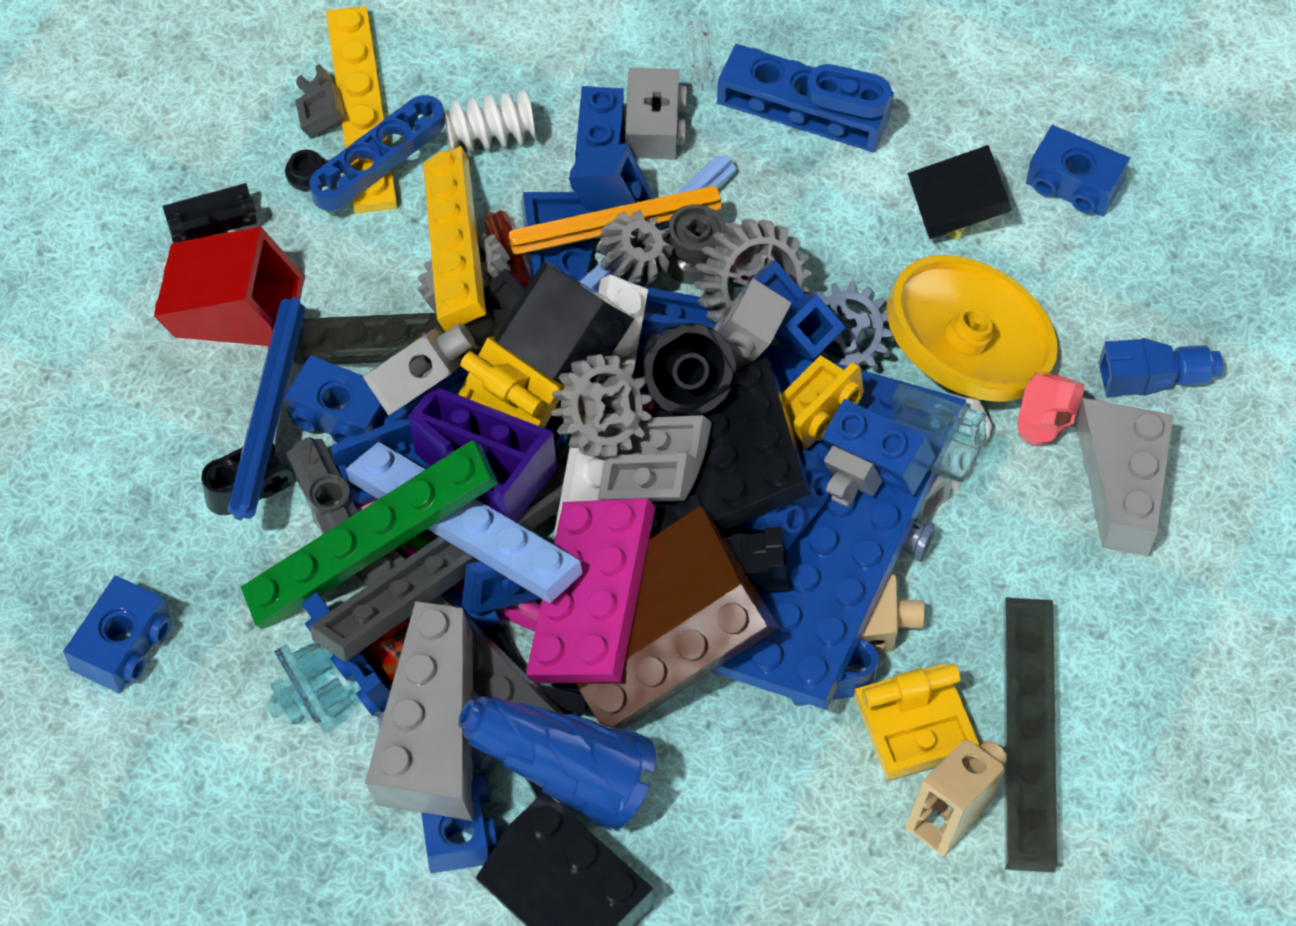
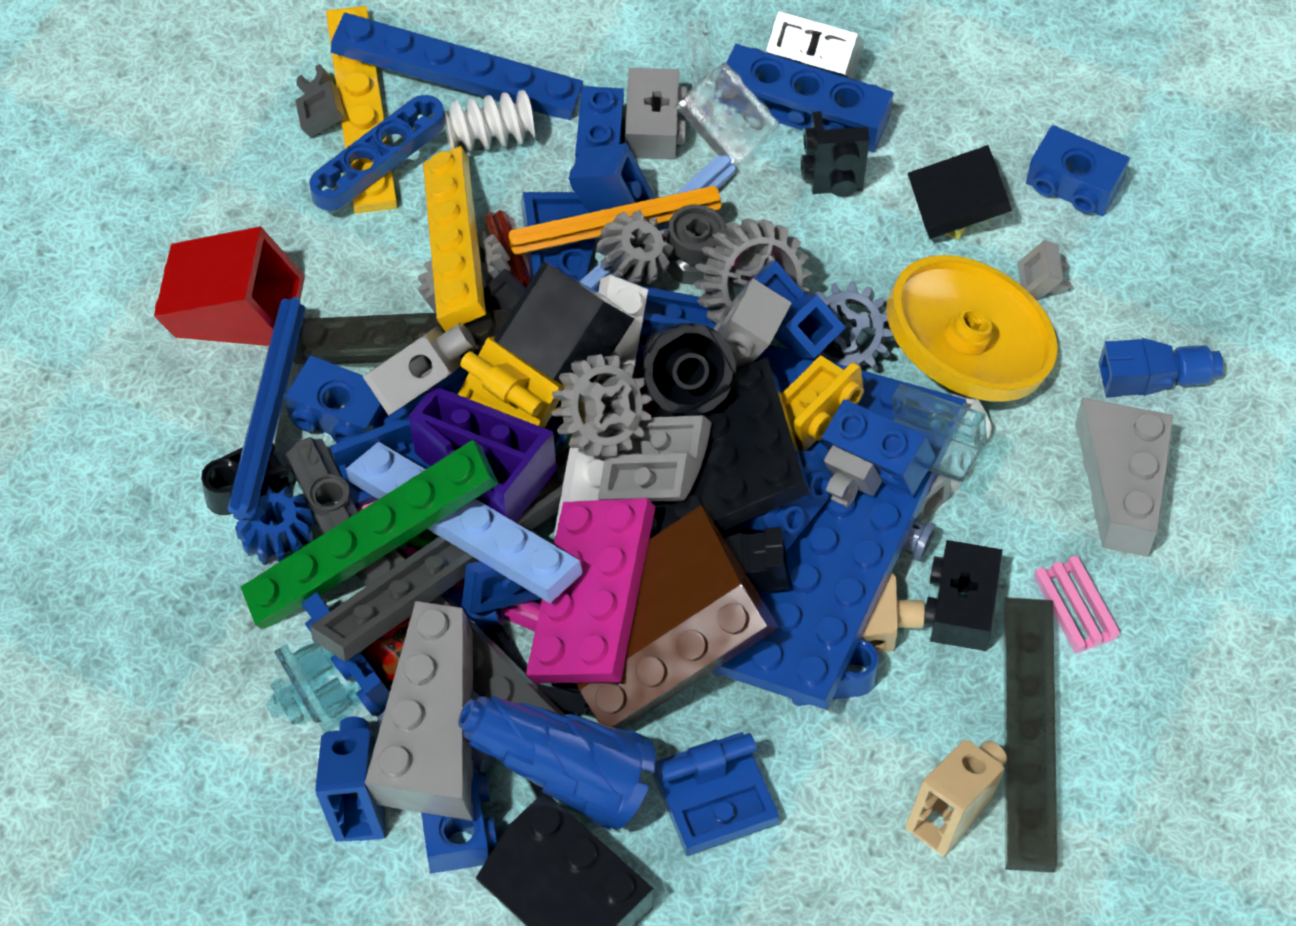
blue brick [63,575,171,694] -> none
black hinge [162,183,258,243] -> none
black plate [285,149,326,191] -> none
blue plate [807,64,892,118] -> none
yellow plate [854,663,980,781] -> none
coral rock [1018,373,1085,446] -> none
none -> blue gear [235,485,316,565]
none -> blue torso [315,716,385,842]
none -> blue plate [331,12,583,120]
none -> blue plate [652,732,779,856]
none -> clear bracket [675,63,779,166]
none -> brick [766,11,865,79]
none -> black bracket [800,111,870,197]
none -> black brick [924,540,1003,651]
none -> light grey tile [1017,240,1071,300]
none -> bright pink tile [1034,555,1120,654]

